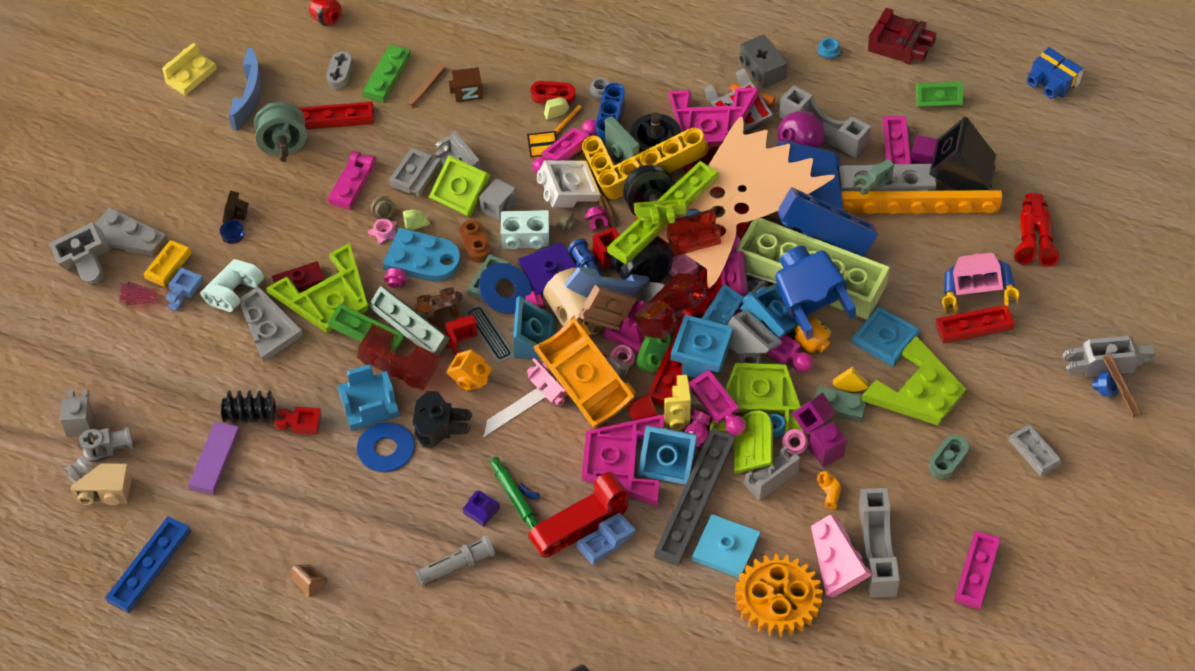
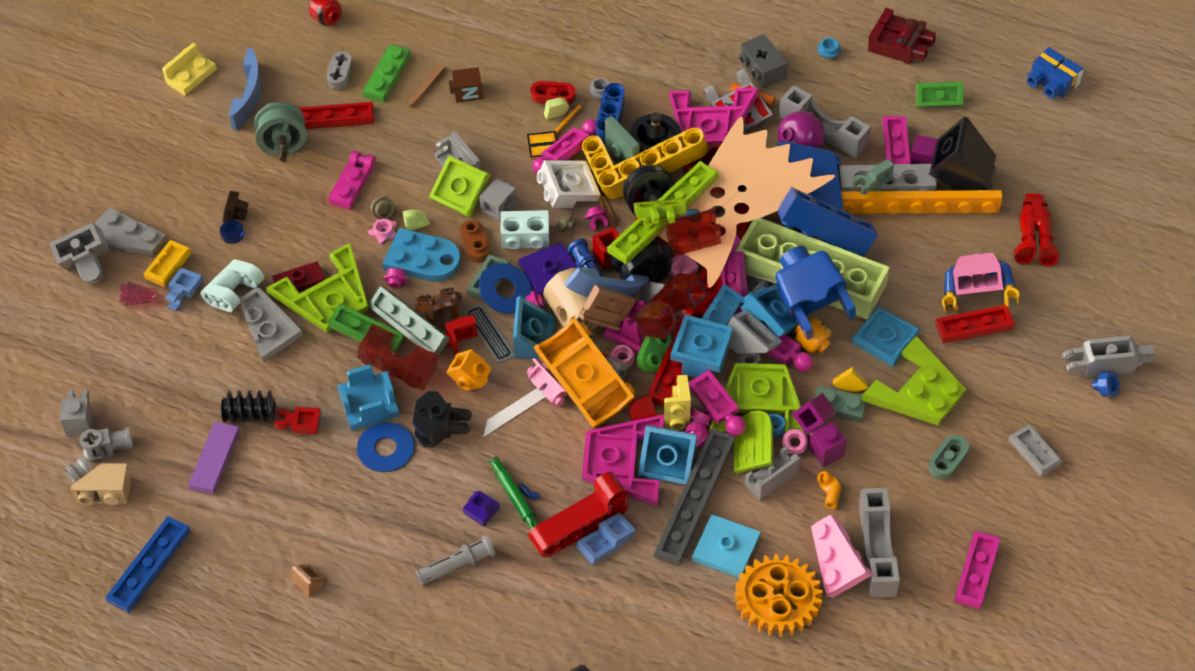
light grey plate [389,148,442,197] -> none
medium nougat piece [1102,354,1141,417] -> none

